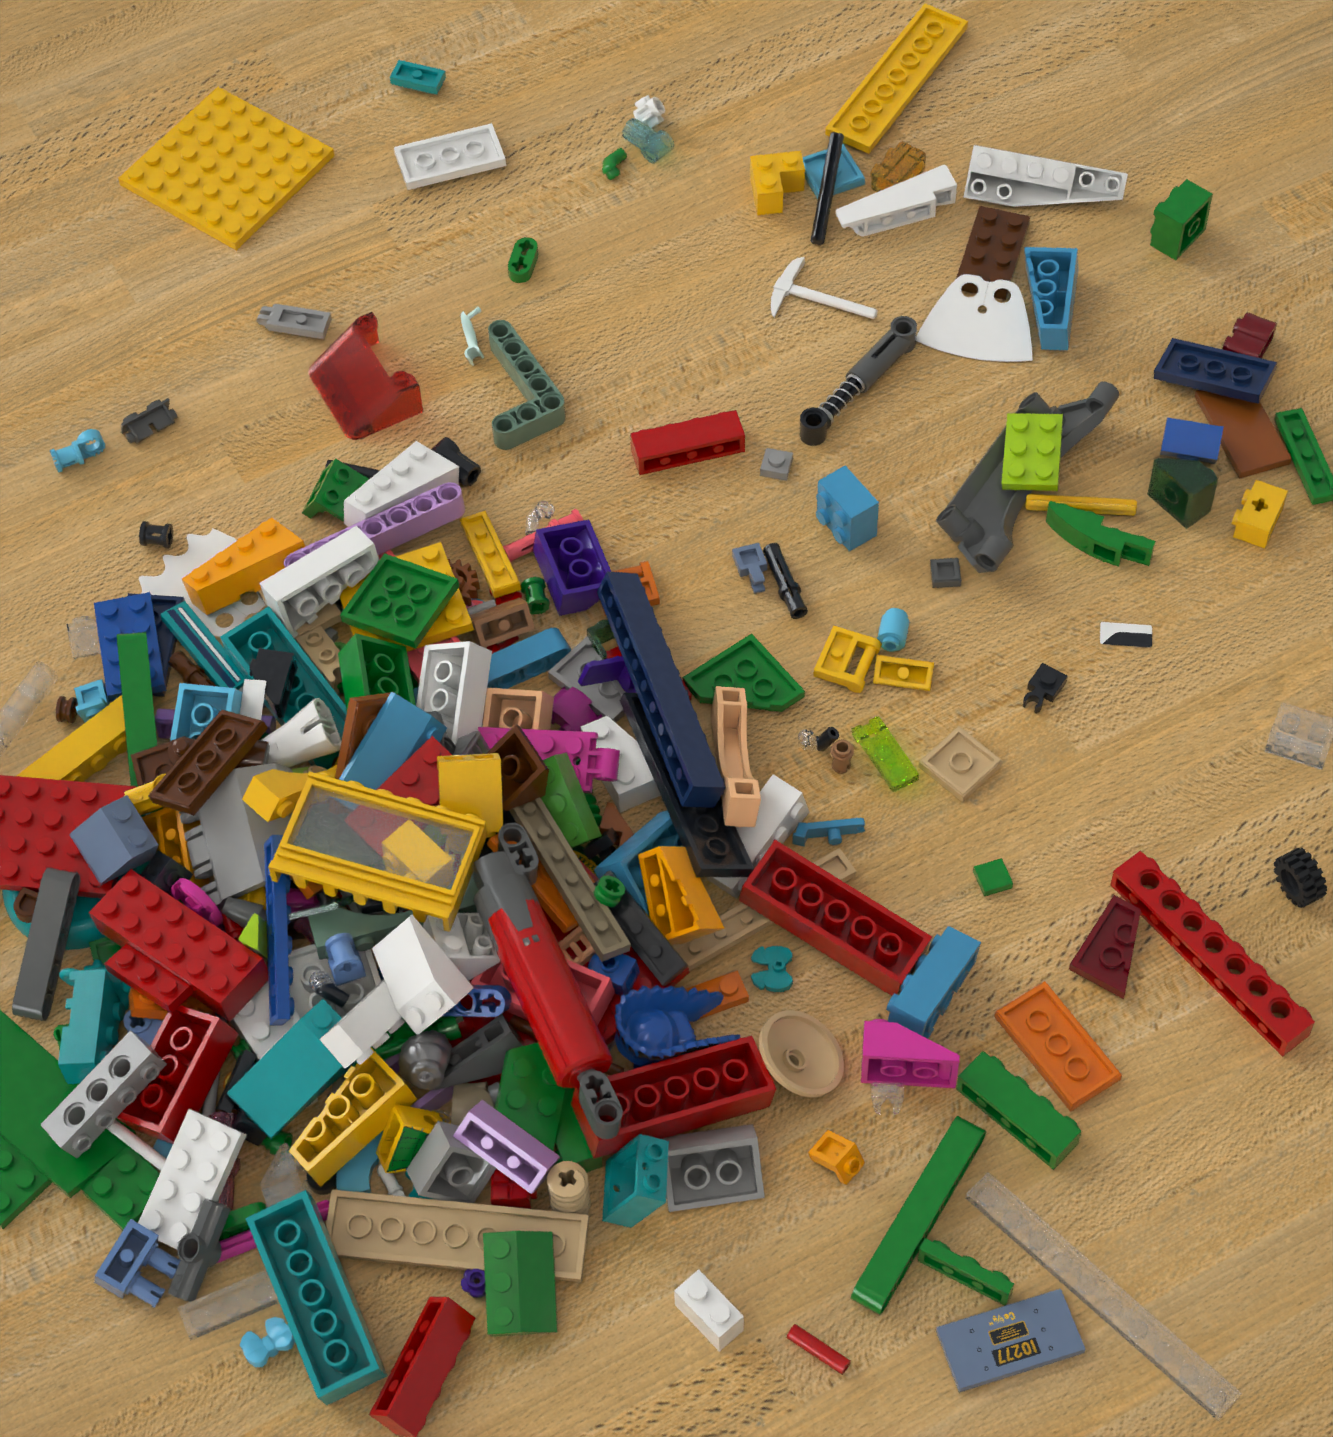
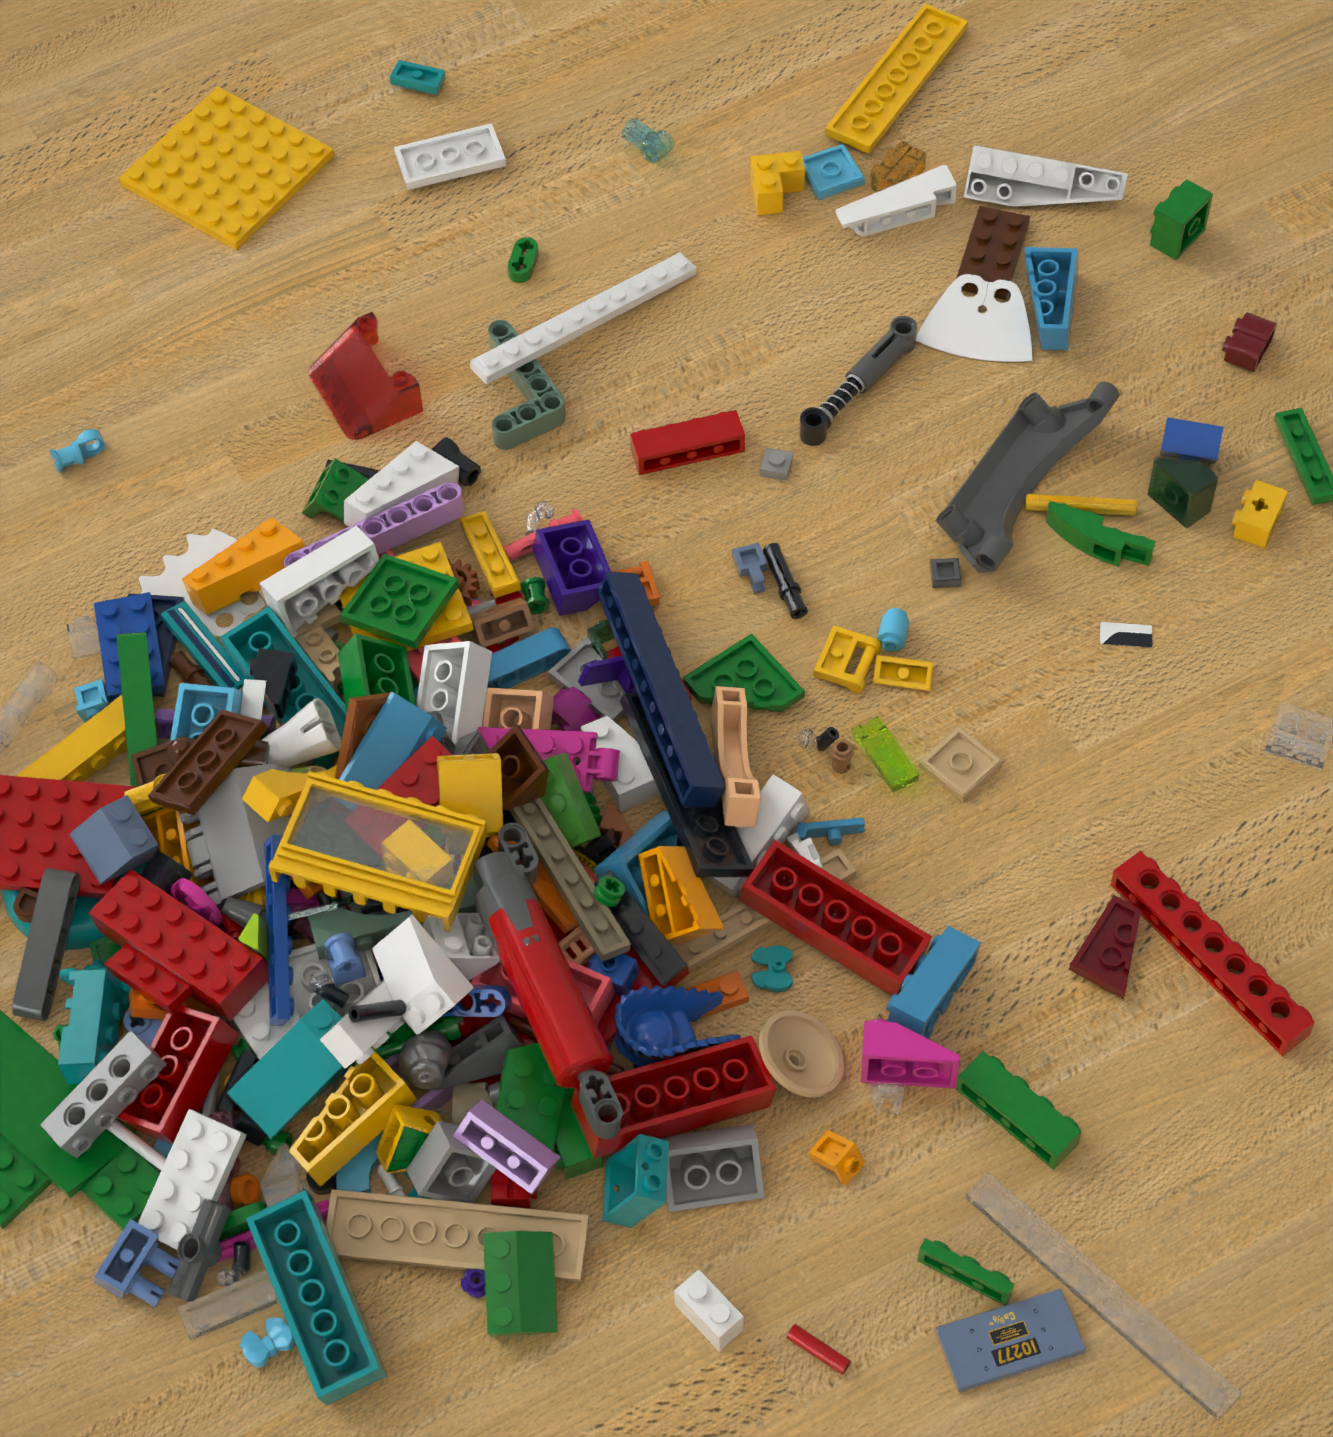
reddish brown bush [56,696,78,723] -> none
dark grey hinge [121,398,178,444] -> none
black bush [139,521,173,549] -> none
light grey hinge [256,304,332,339] -> none
red brick [369,1297,476,1437] -> none
light aqua piece [460,307,484,366] -> none
tan piece [547,1161,591,1214] -> none
green arm [602,148,627,180] -> none
white gear [634,95,665,128] -> none
white piece [771,257,878,319] -> none
black axle [810,132,844,245] -> none
dark azure brick [816,465,879,551] -> none
green beam [851,1116,986,1315] -> none
green tile [973,858,1013,897] -> none
orange tile [994,981,1122,1112] -> none
lime plate [1001,413,1063,491] -> none
black plate [1023,663,1068,714] -> none
dark blue plate [1154,338,1277,404] -> none
dark orange tile [1194,390,1292,479] -> none
black tyre [1274,848,1327,908] -> none
none -> arm [216,1241,250,1288]
none -> orange tile [230,1174,260,1207]
none -> black piece [348,999,406,1022]
none -> white plate [470,252,697,384]
none -> white slope [787,832,823,868]

